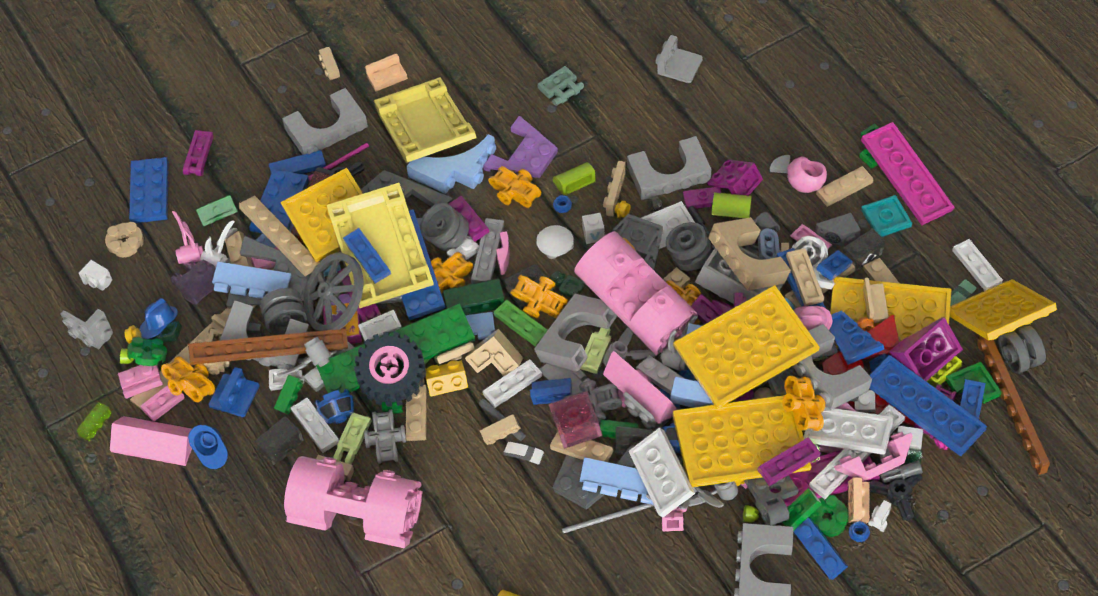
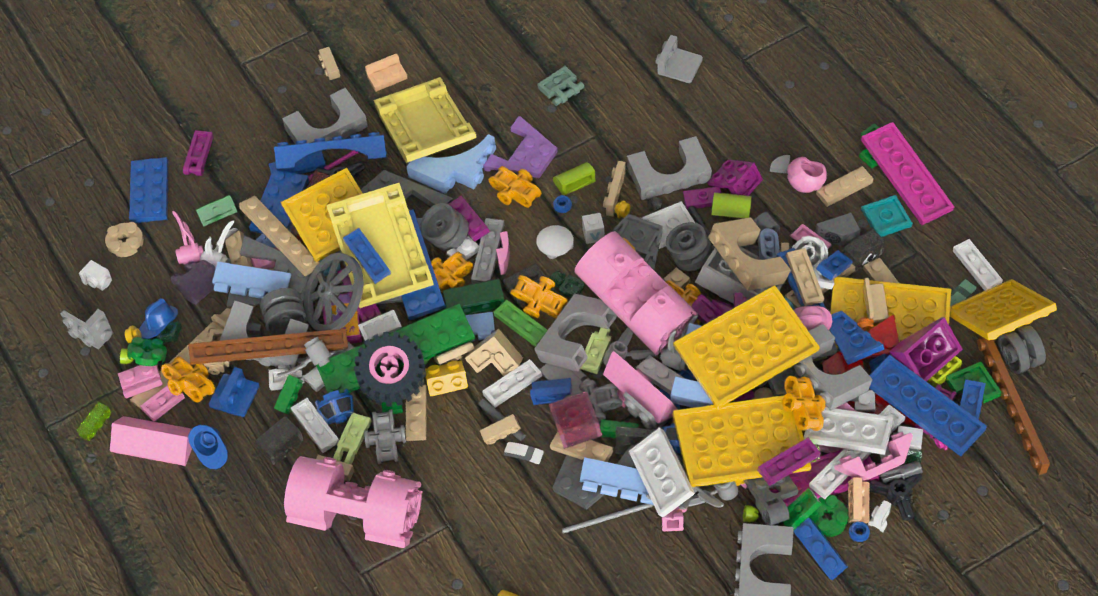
none -> blue arch [274,132,386,170]

